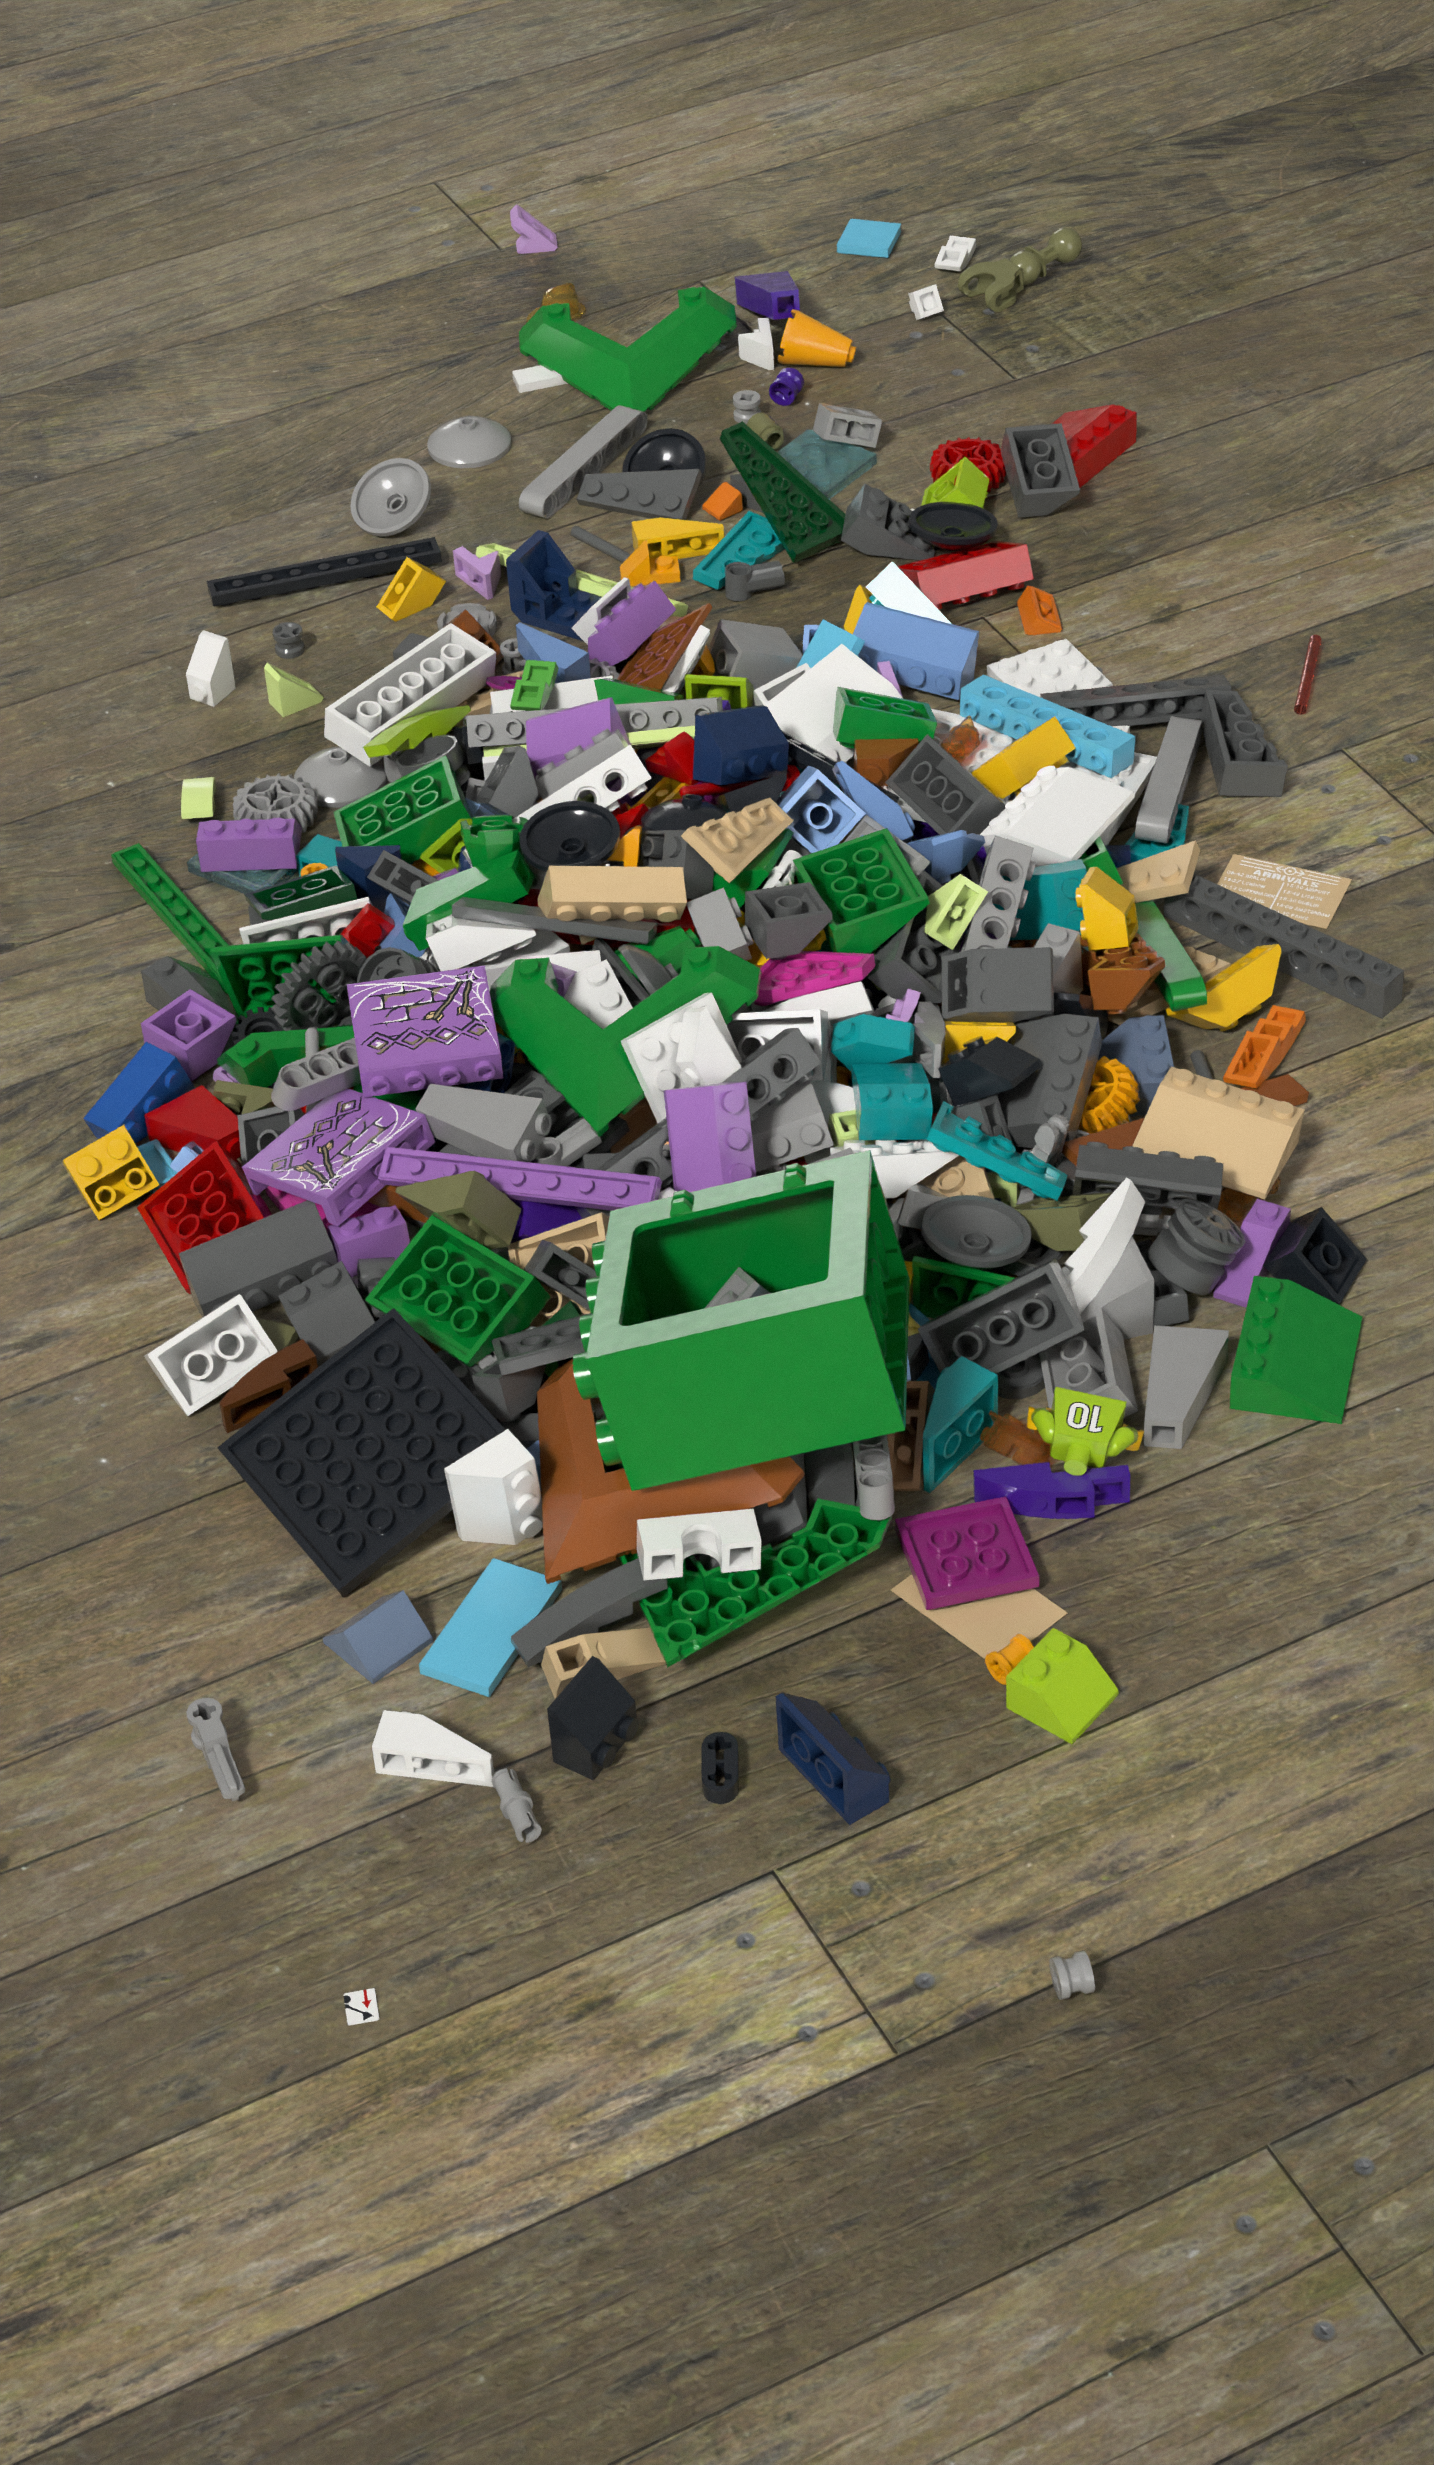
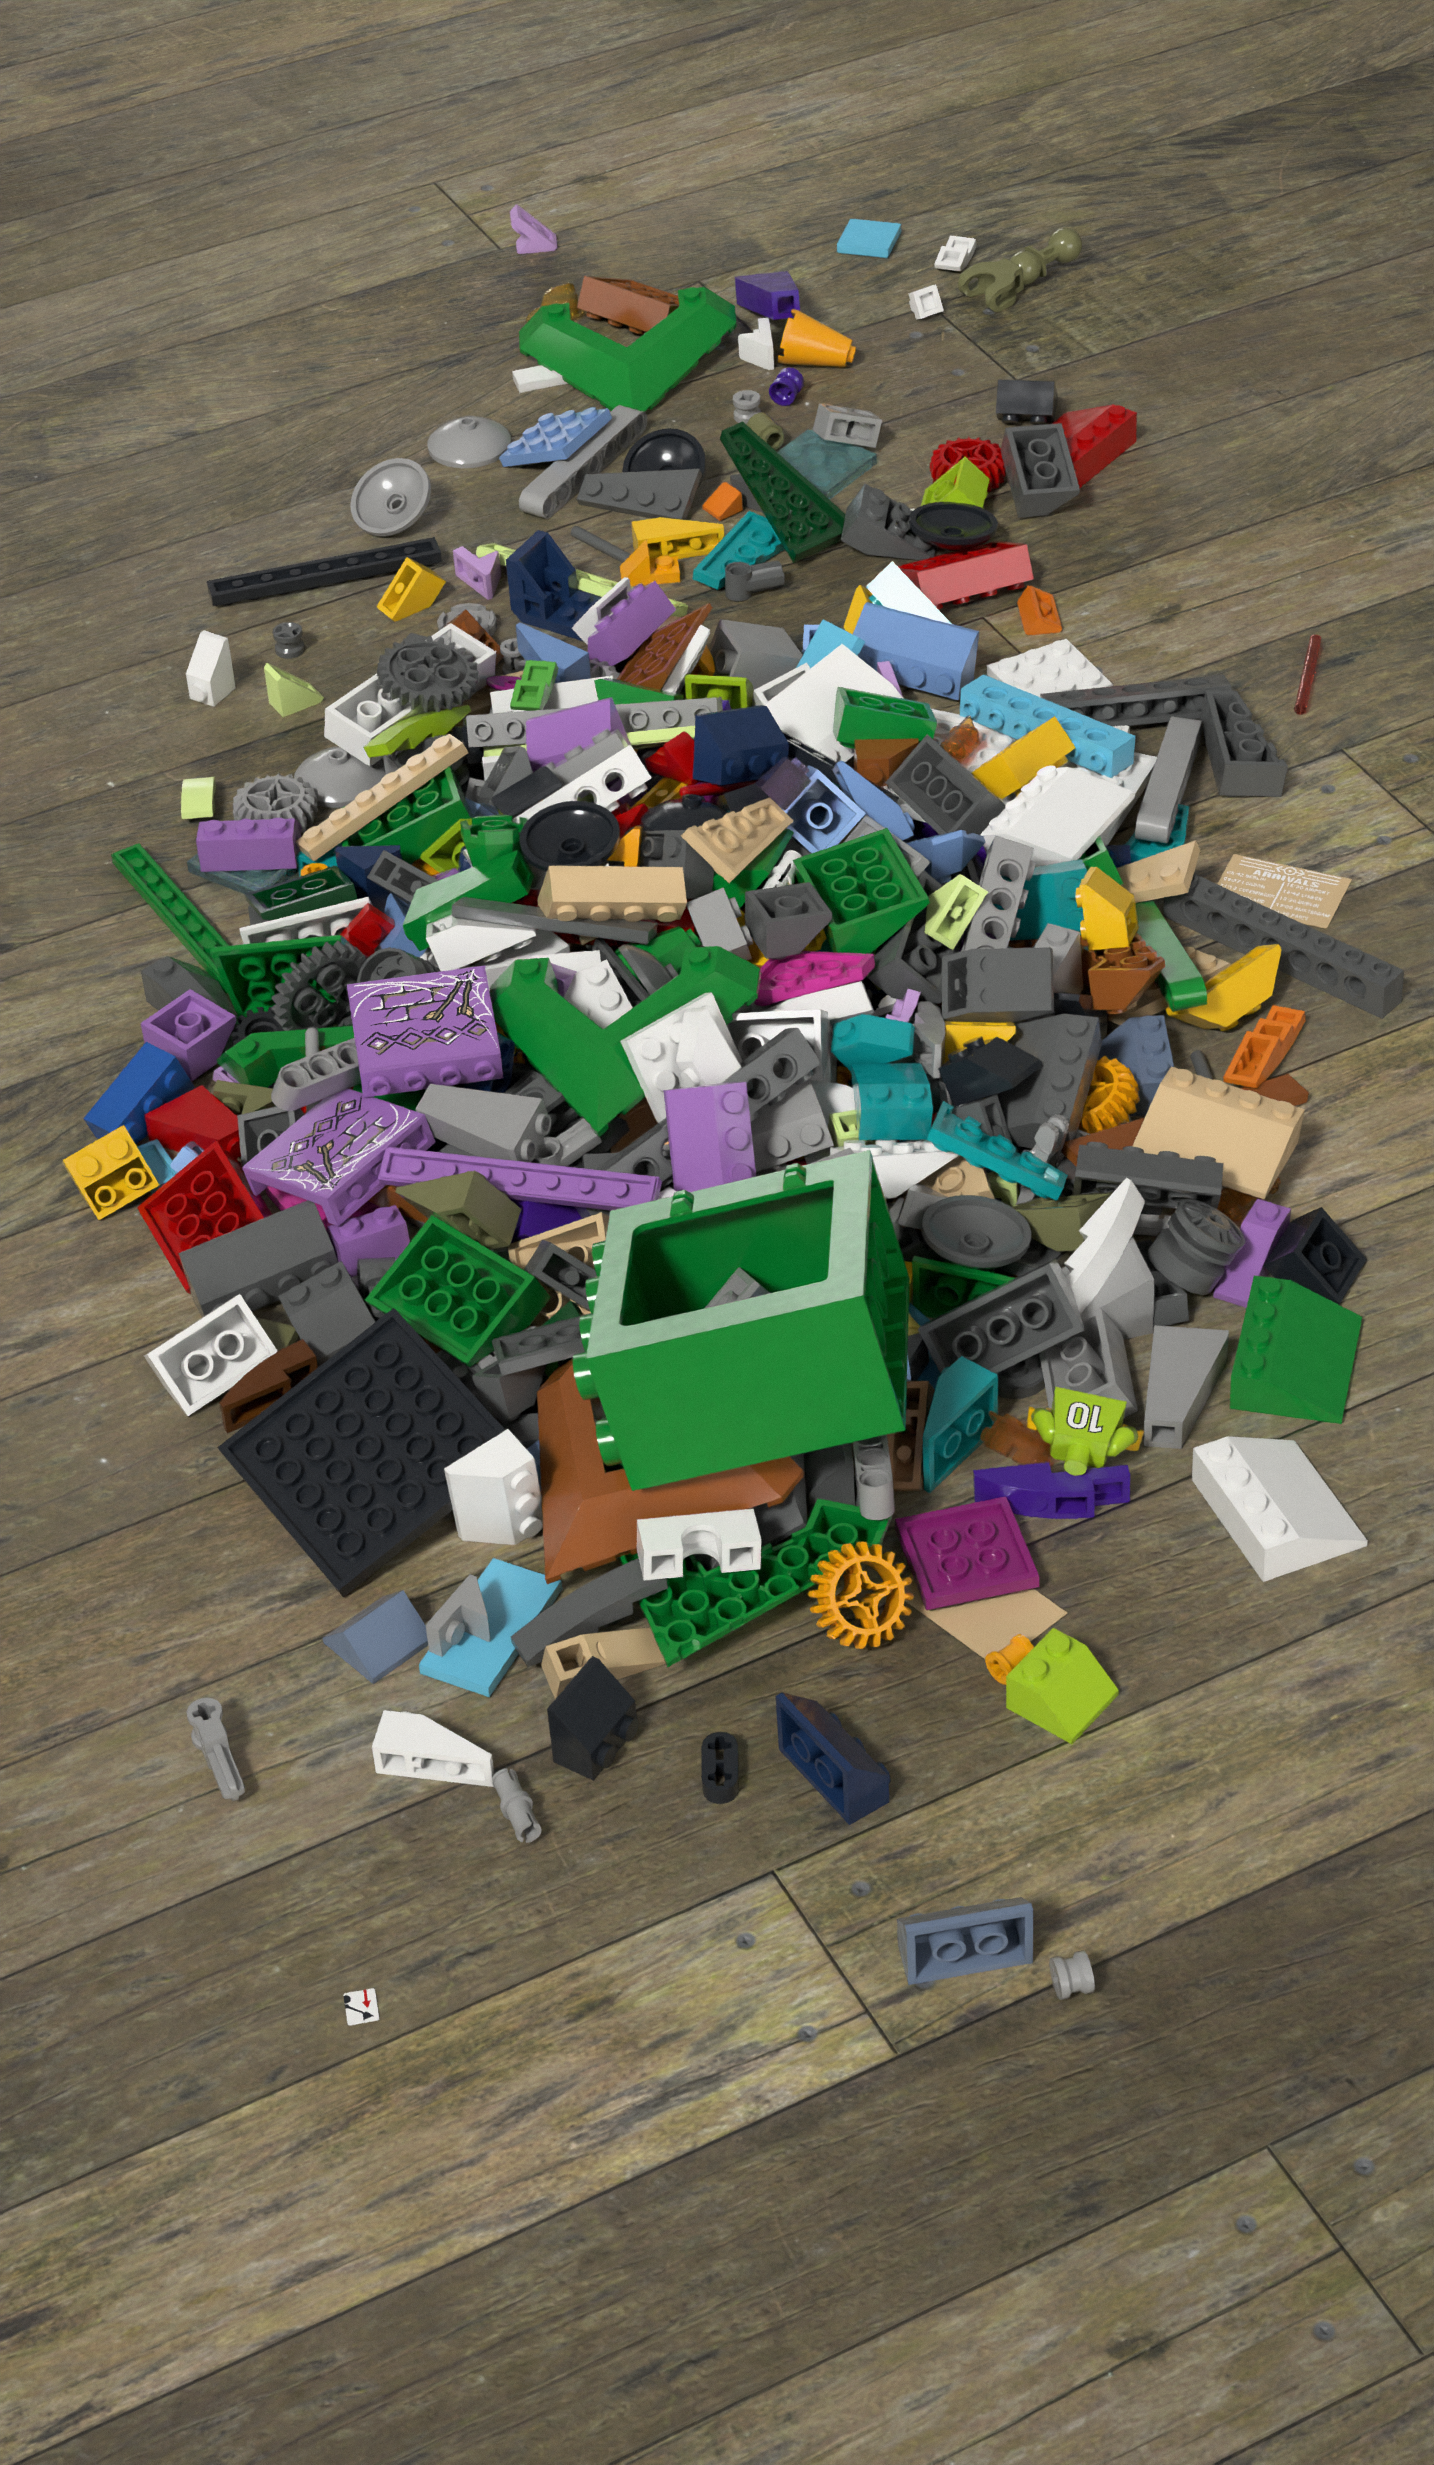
none -> tan plate [295,734,468,861]
none -> dark grey gear [377,636,479,712]
none -> light grey slope [426,1574,491,1657]
none -> black slope [491,766,562,818]
none -> medium blue plate [499,407,612,467]
none -> dark orange slope [577,276,679,334]
none -> clear purple slope [755,756,811,810]
none -> light orange gear [808,1542,915,1649]
none -> sand blue slope [897,1897,1033,1985]
none -> black slope [996,380,1058,425]
none -> white slope [1192,1436,1367,1582]

